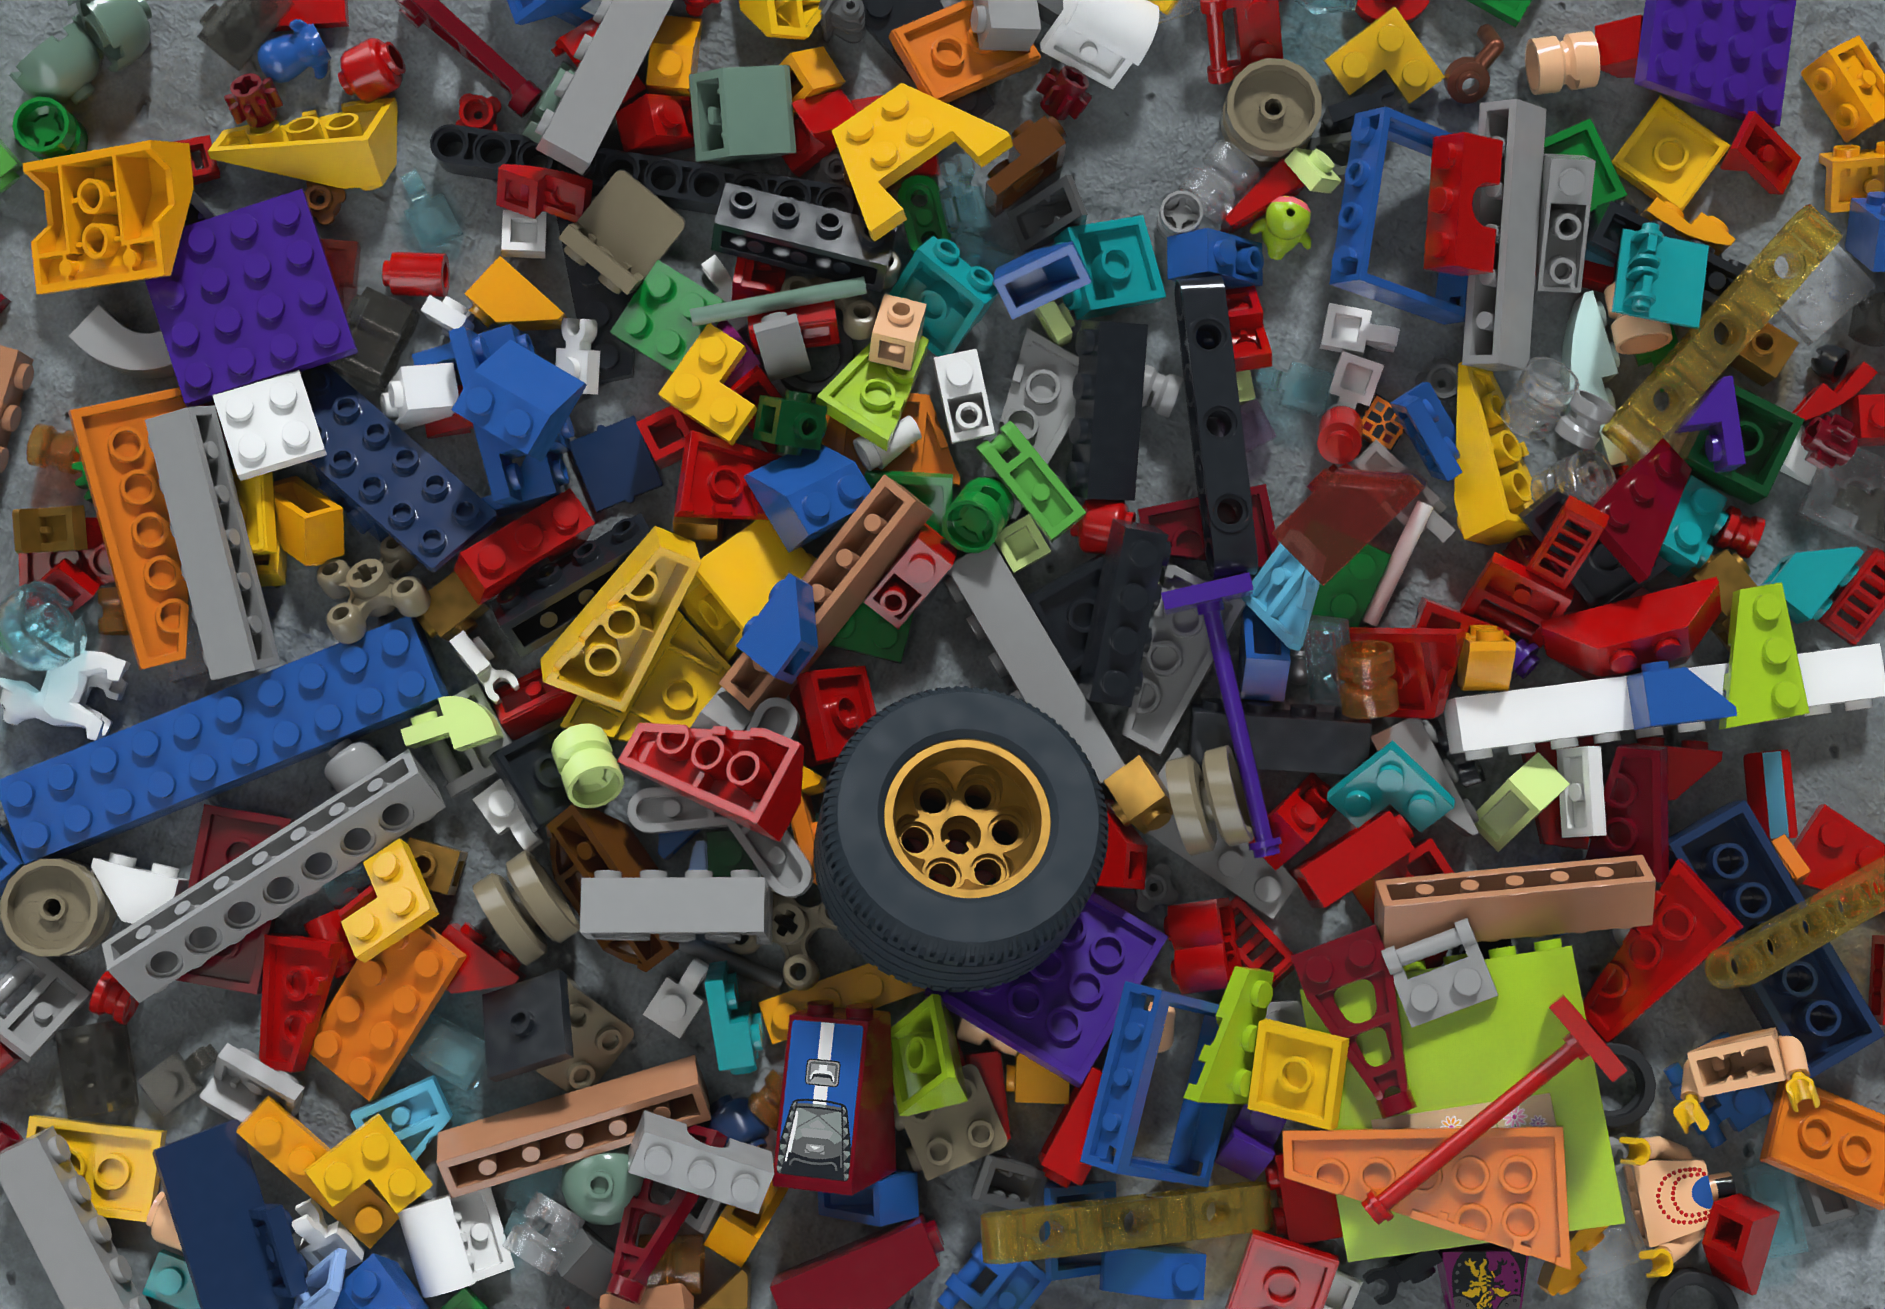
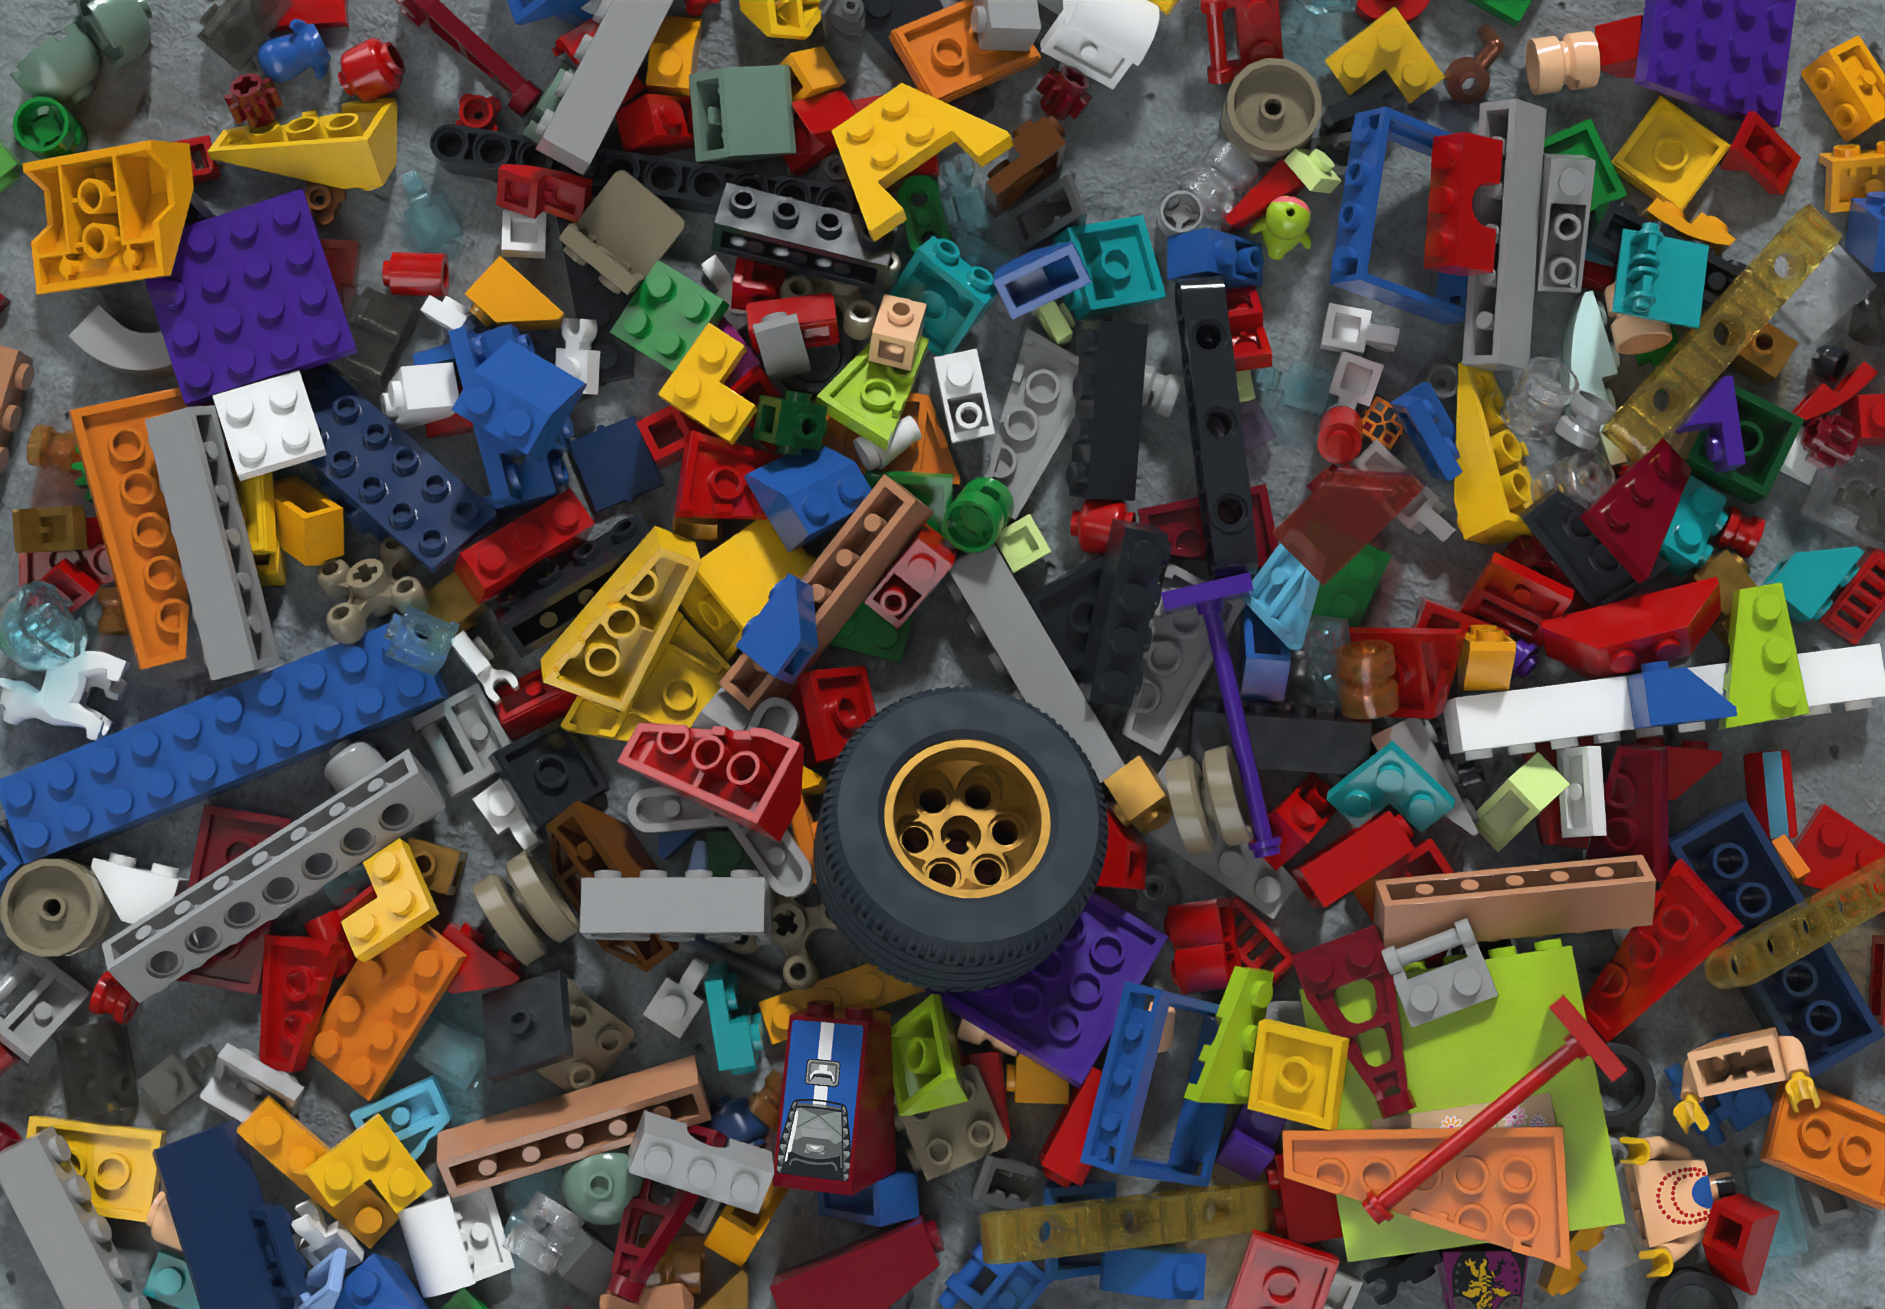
yellowish green brick [400,696,504,752] -> none
yellowish green wheel [551,724,624,808] -> none
sand green bar [690,276,867,327] -> none
bright green plate [975,421,1086,543] -> none
white bar [1362,500,1434,626] -> none
red slope [1526,495,1610,590] -> none
none -> clear light blue brick [383,606,460,676]

